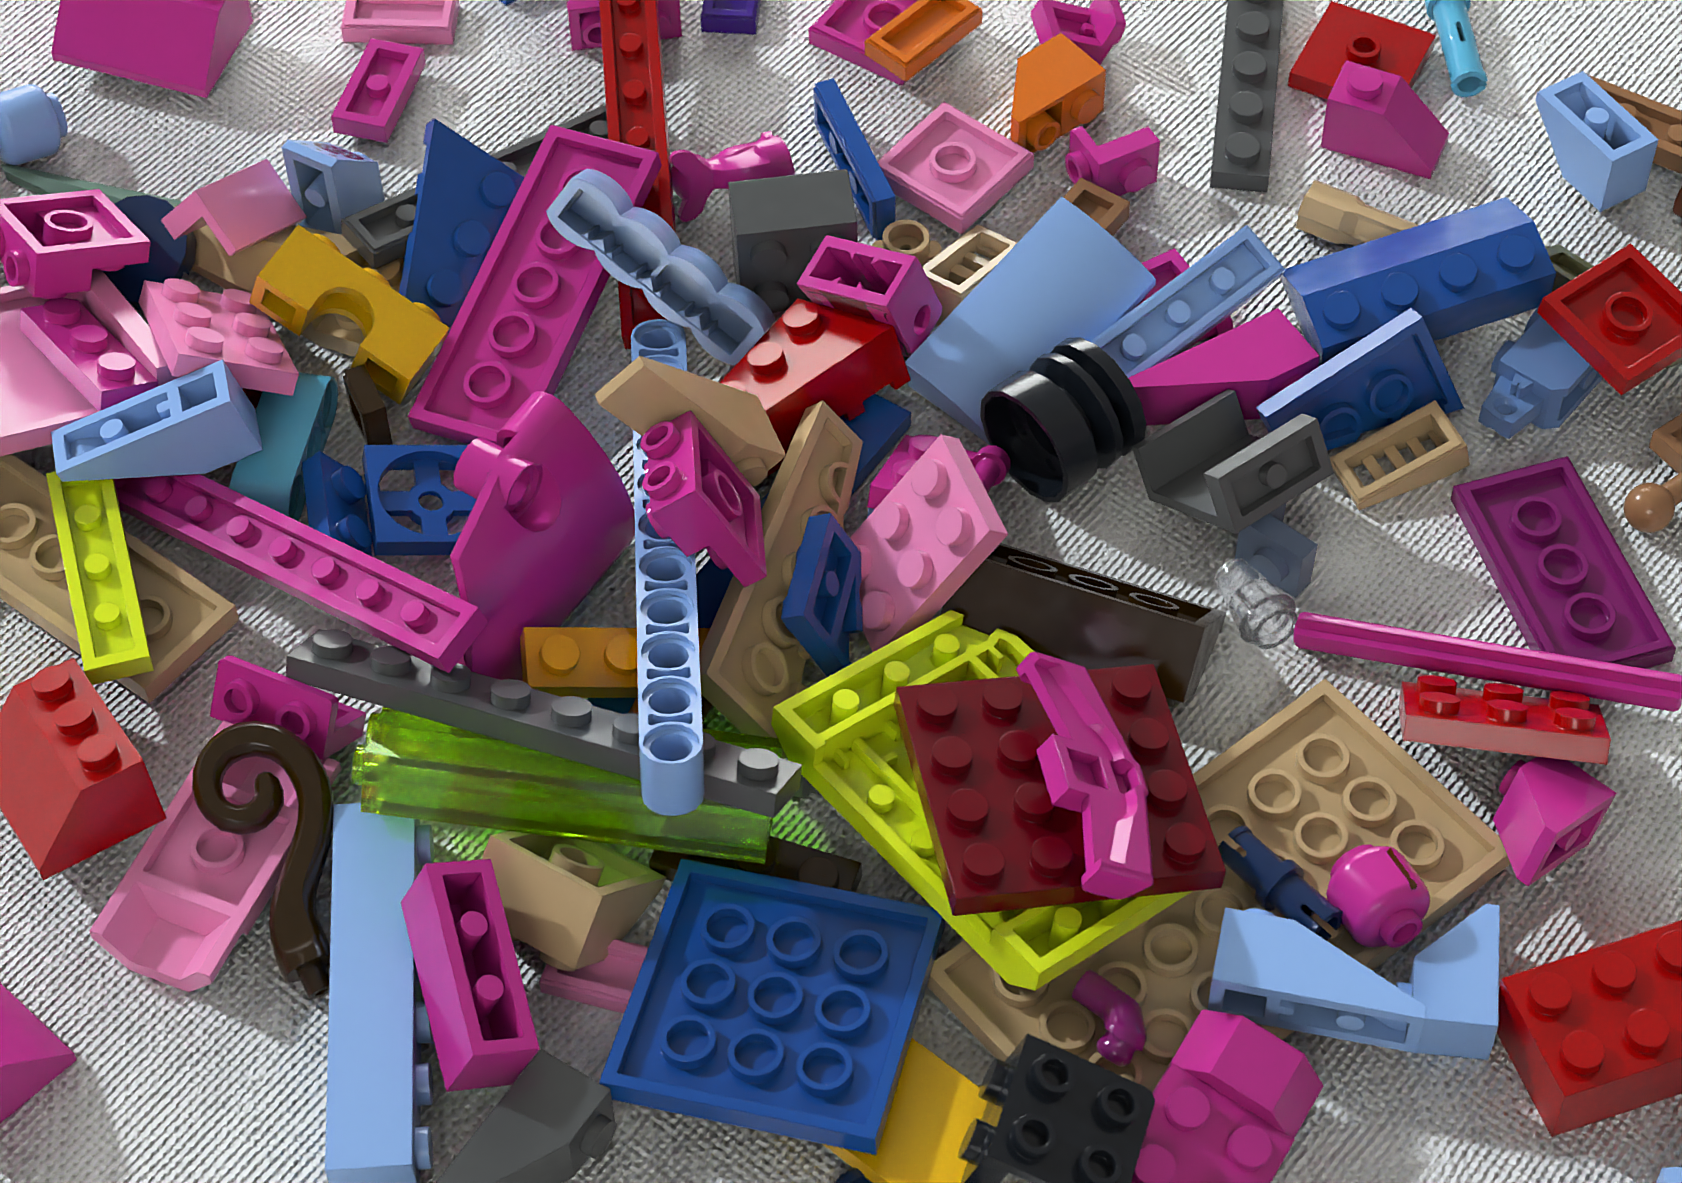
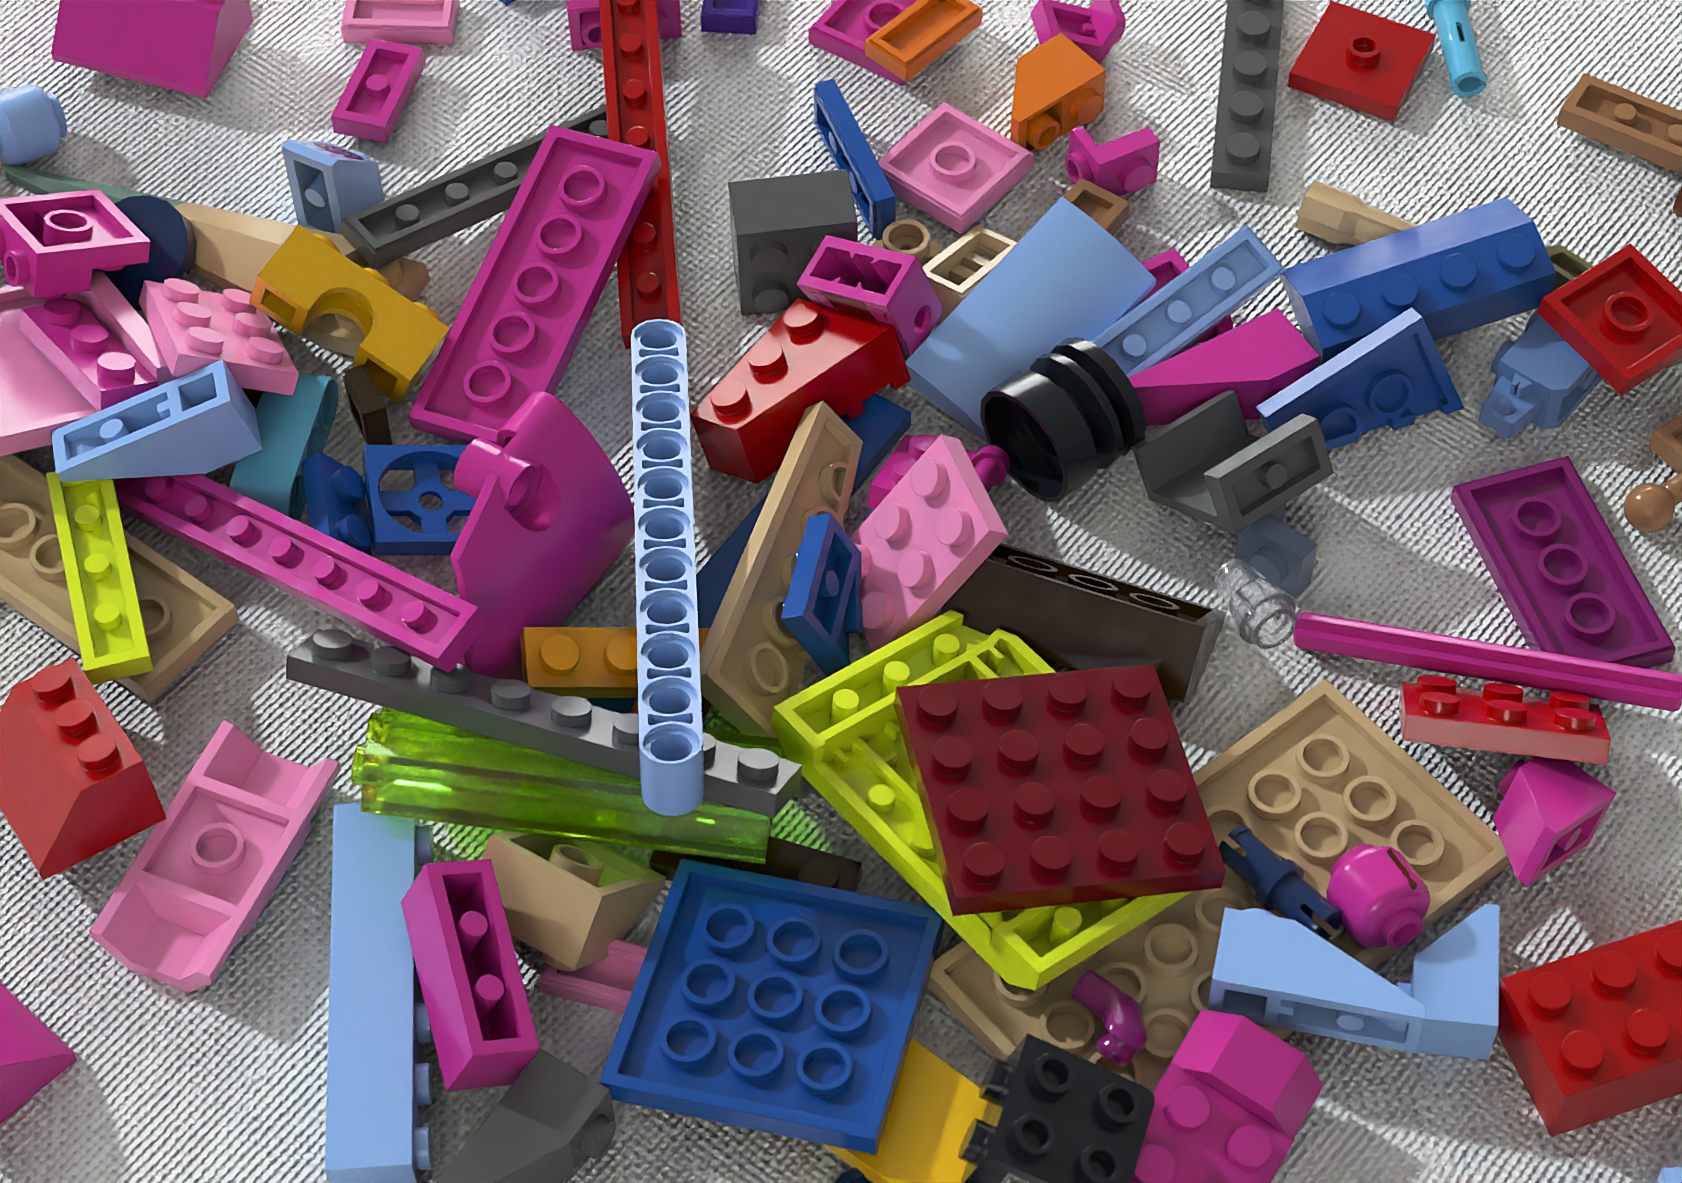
bright pink panel [161,159,307,256] -> none
dark brown plant [192,721,334,999] -> none
dark pink bracket [210,655,366,761] -> none
blue wing [399,118,525,333] -> none
light blue brick [546,169,775,365] -> none
tan slope [594,356,786,487] -> none
dark pink plate [640,410,767,588] -> none
dark pink animal [669,131,795,222] -> none
dark pink plate [1016,651,1153,899] -> none
dark pink slope [1321,61,1449,179] -> none
tan slope [1330,400,1470,510] -> none
light blue slope [1535,71,1658,212] -> none

